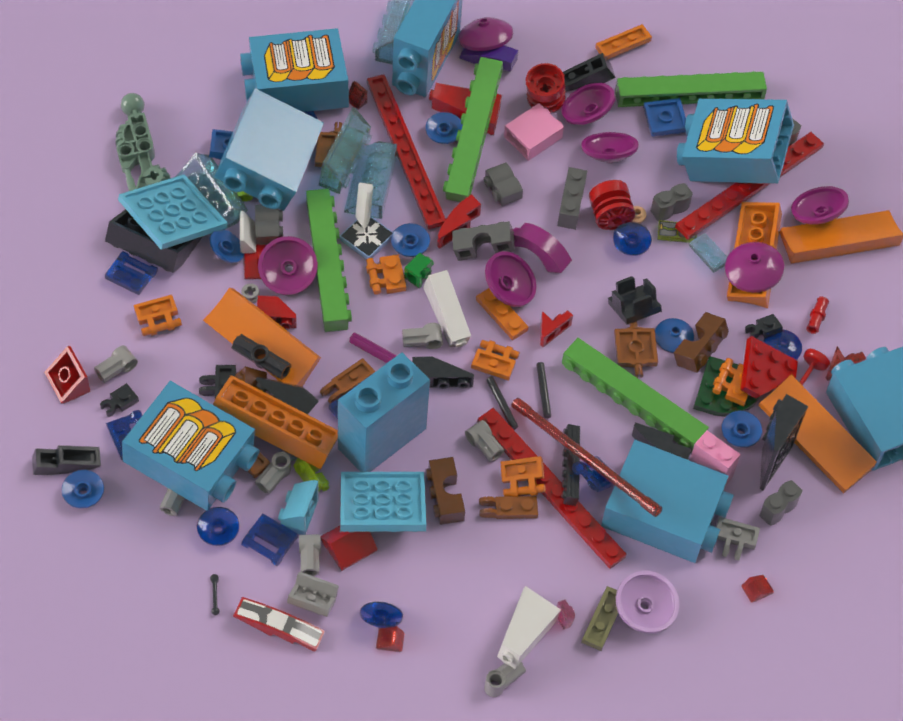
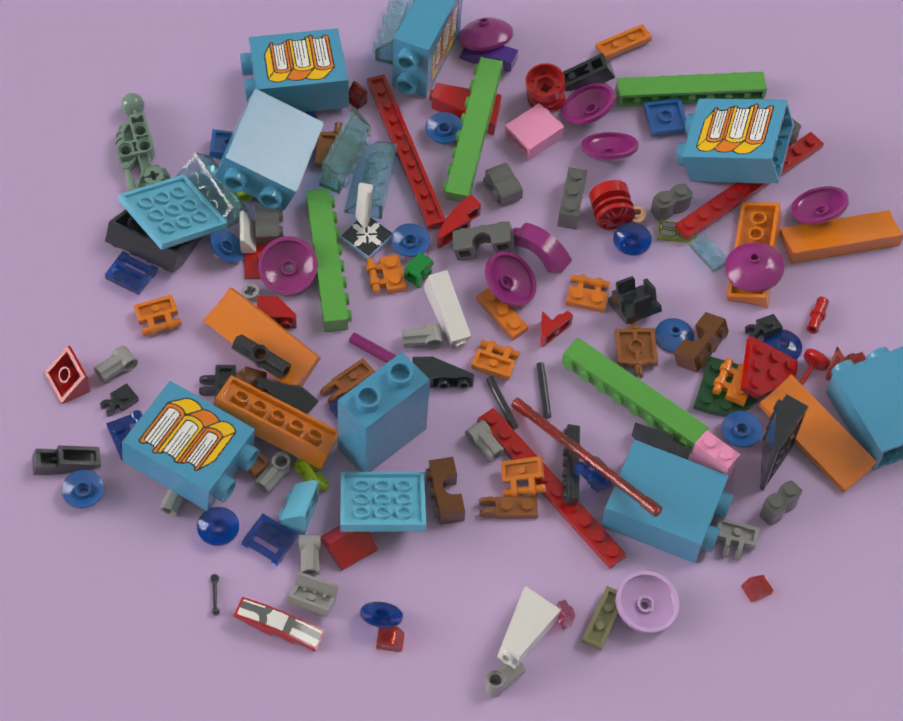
none -> orange plate [566,274,610,313]

